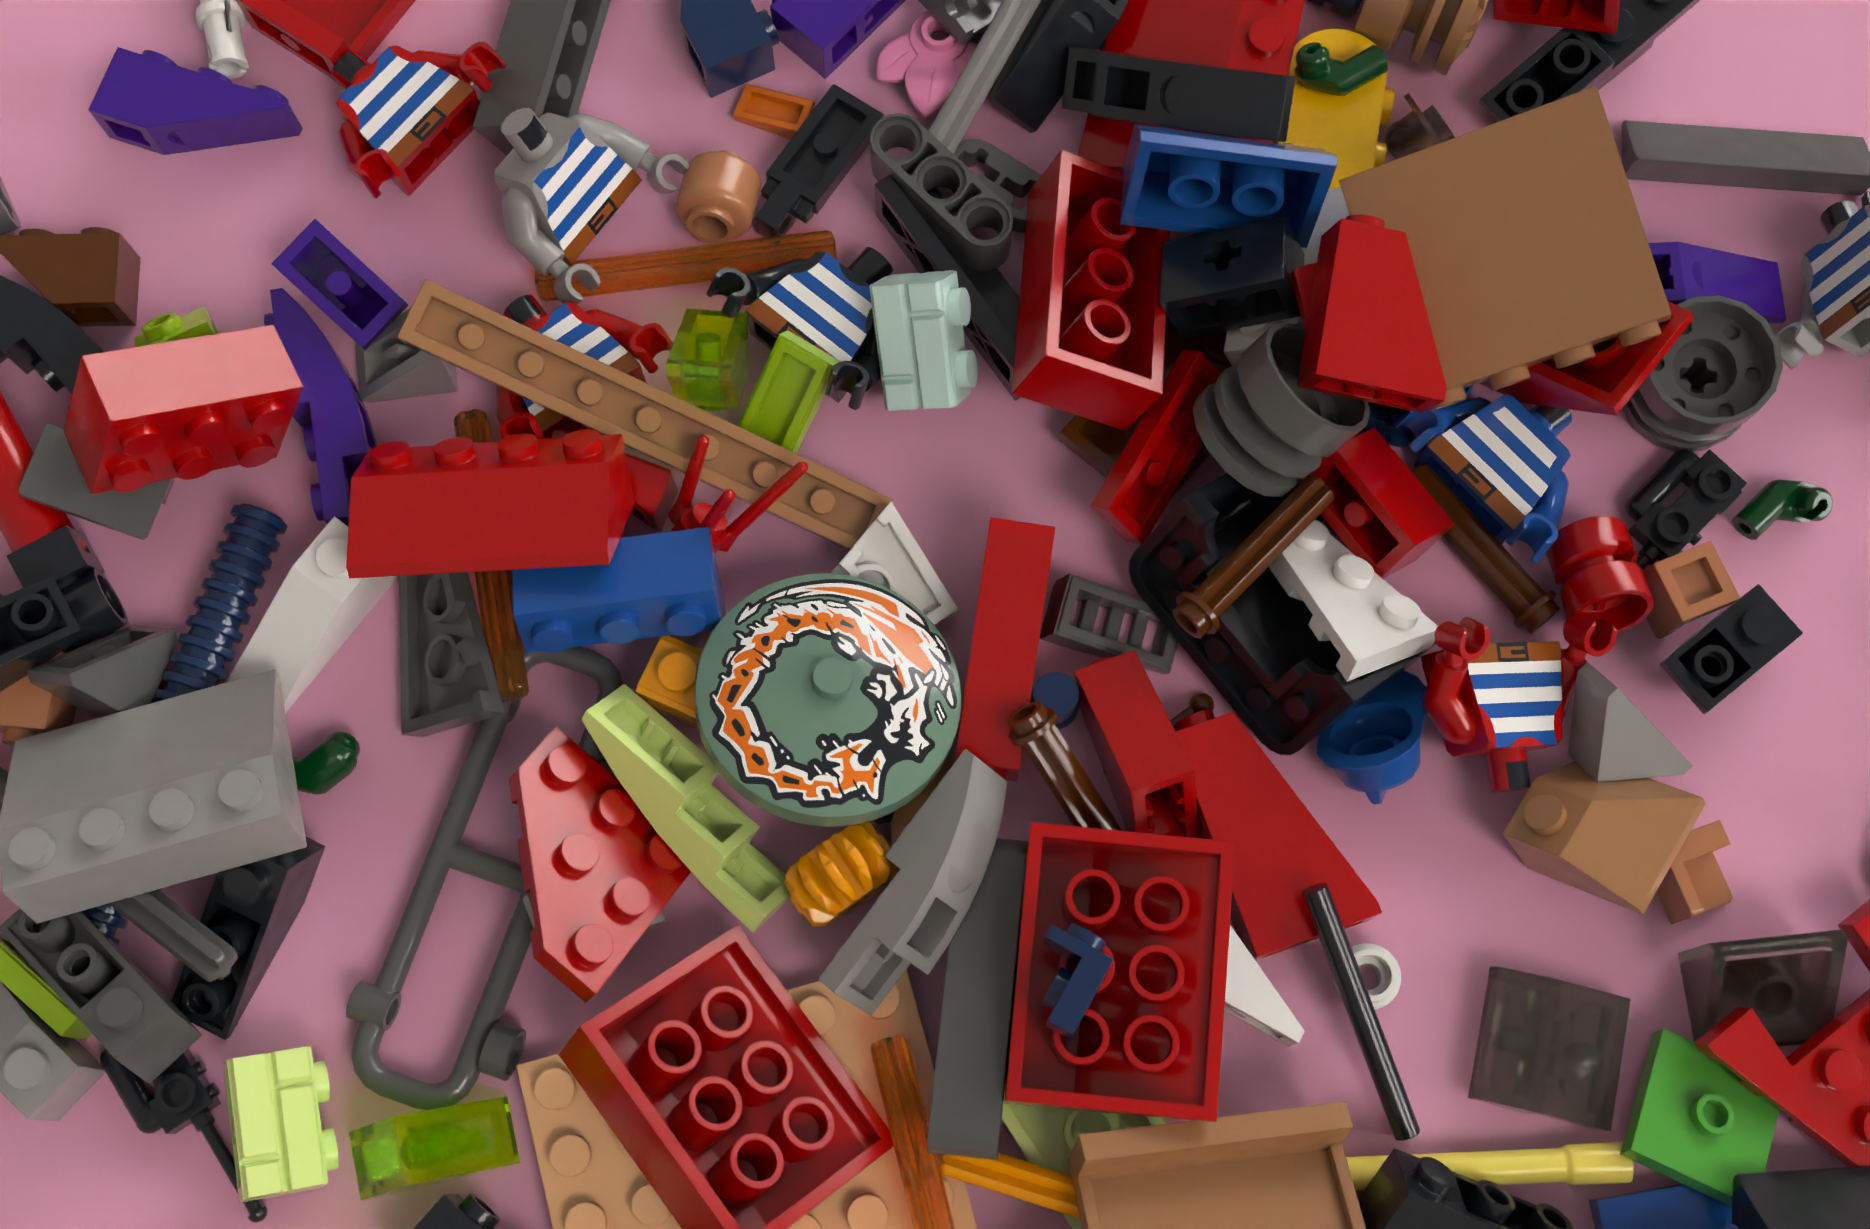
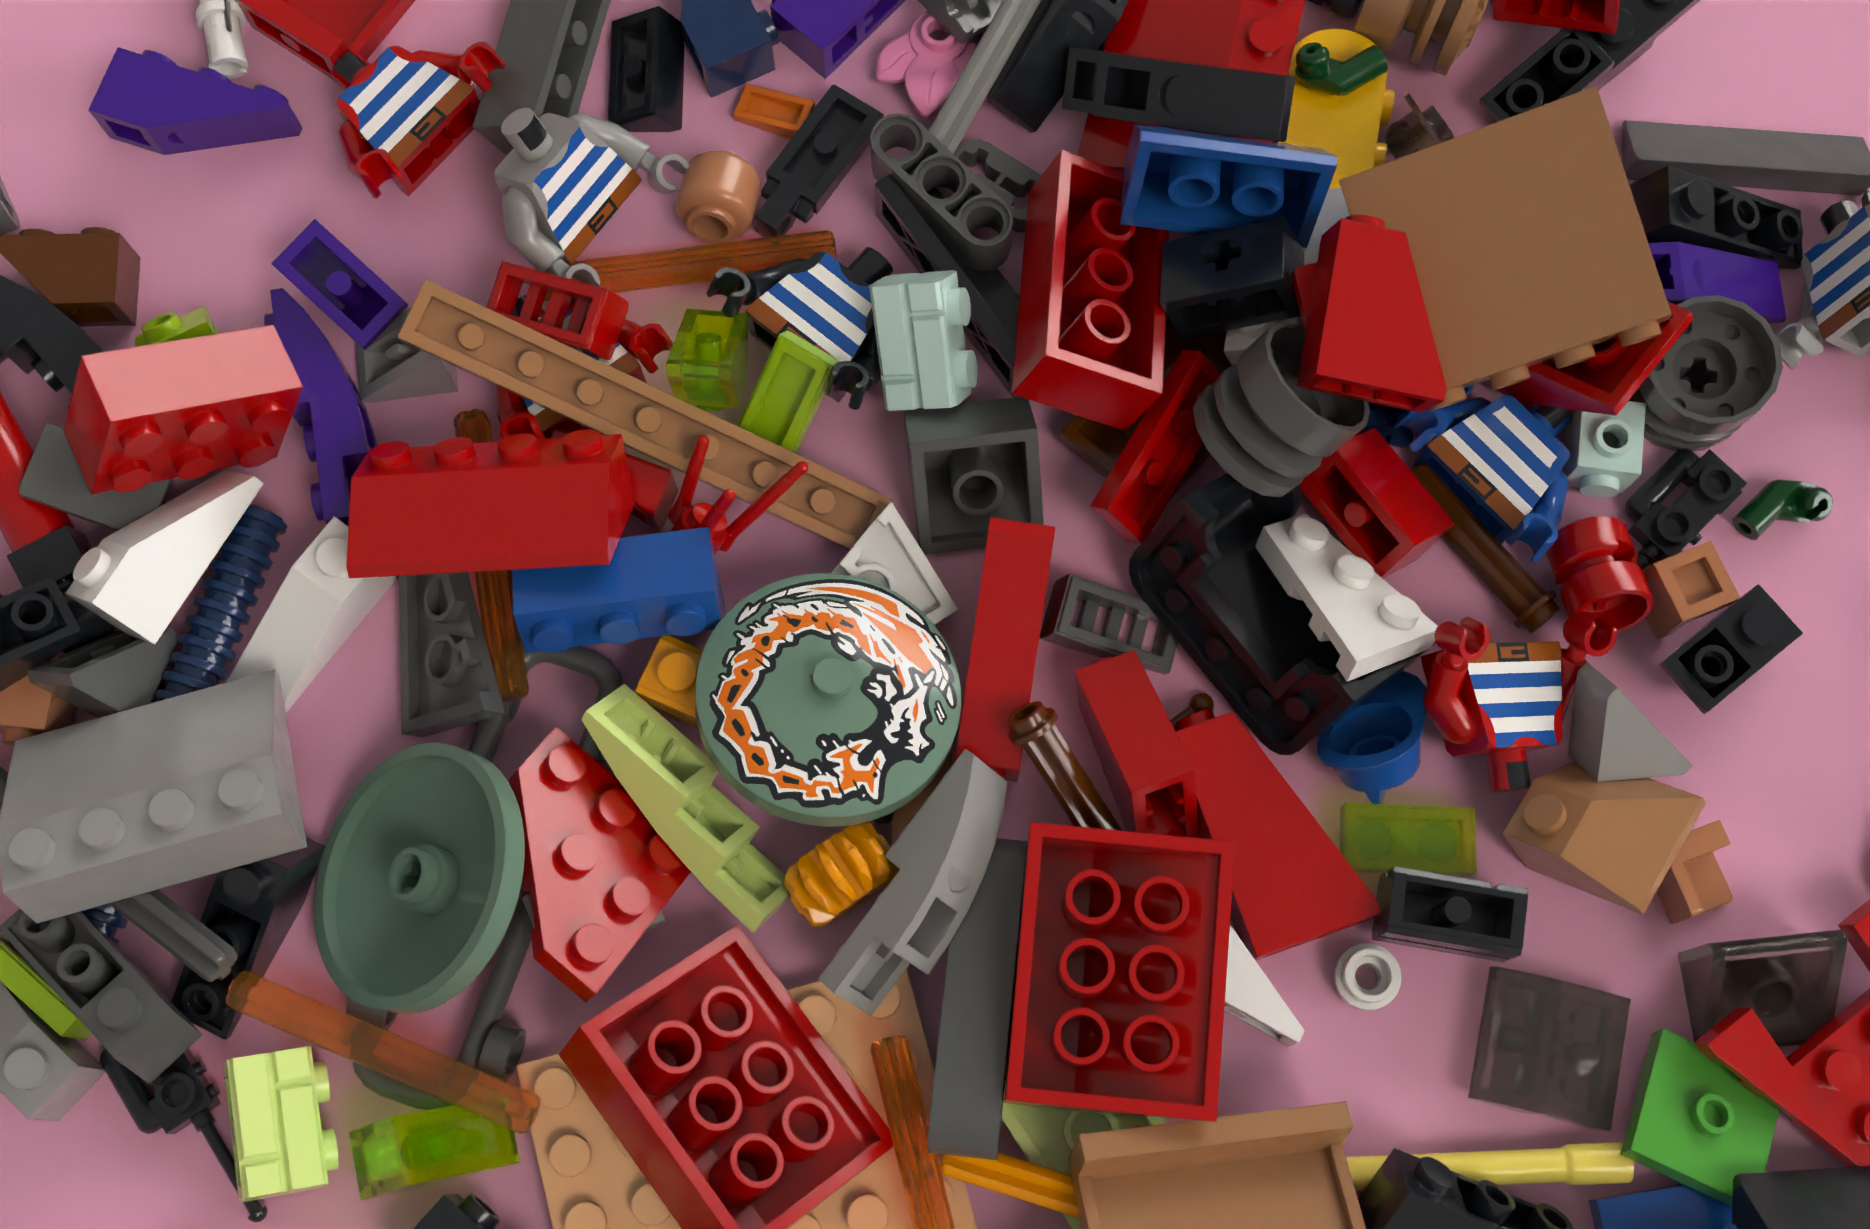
dark green arm [292,732,360,795] -> none
dark blue piece [1030,672,1079,730] -> none
dark blue bracket [1041,923,1114,1040] -> none
reddish brown axle [1172,475,1334,638] -> none
black bar [1302,883,1420,1141] -> none
none -> white slope [65,470,264,645]
none -> clear orange axle [226,971,541,1133]
none -> sand green dish [314,742,525,1014]
none -> red slope [486,261,629,360]
none -> black slope [608,6,685,132]
none -> dark grey slope [903,397,1044,555]
none -> clear neon green plate [1340,803,1477,877]
none -> black brick [1372,866,1528,962]
none -> light aqua brick [1562,401,1646,498]
none -> black slope [1629,165,1803,269]

